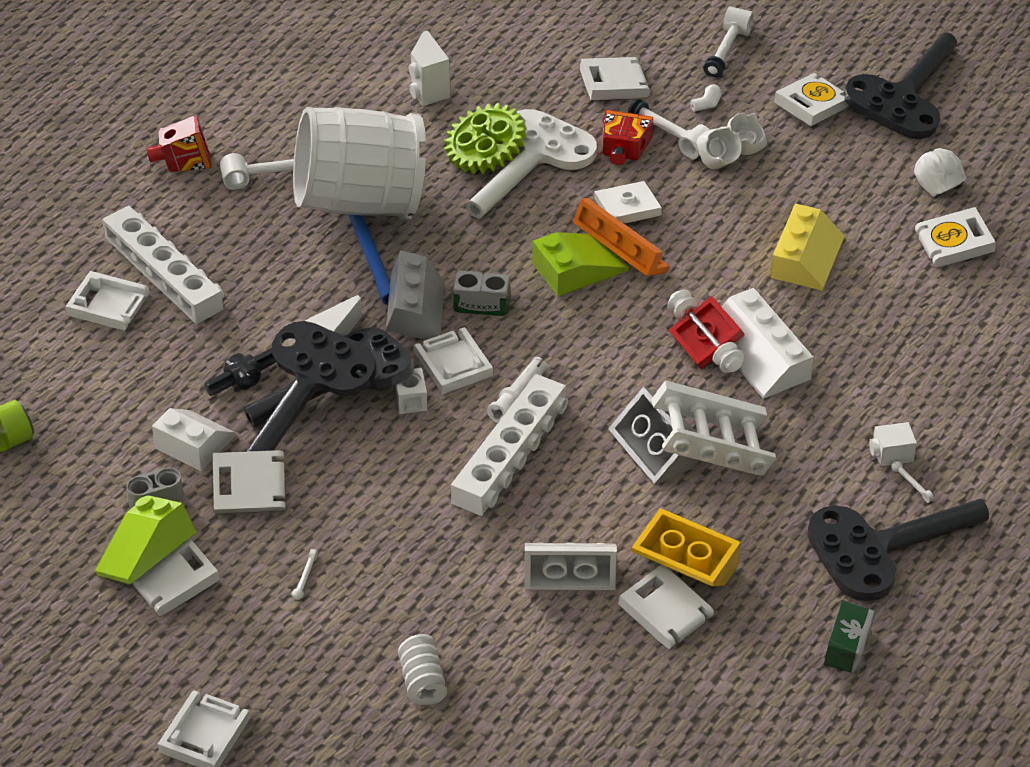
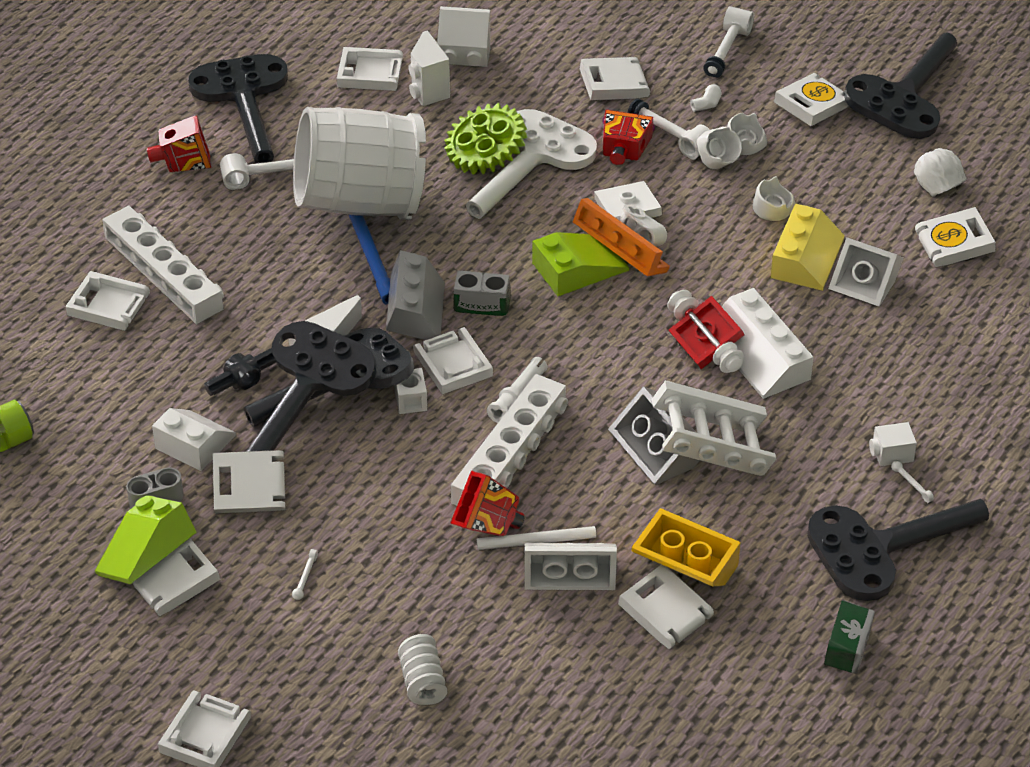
none -> black piece [188,54,288,164]
none -> white container [337,47,403,91]
none -> white slope [437,6,490,67]
none -> red torso [451,471,525,536]
none -> white piece [477,526,596,550]
none -> white piece [620,205,667,247]
none -> white hair [753,176,795,221]
none -> white slope [828,237,904,307]

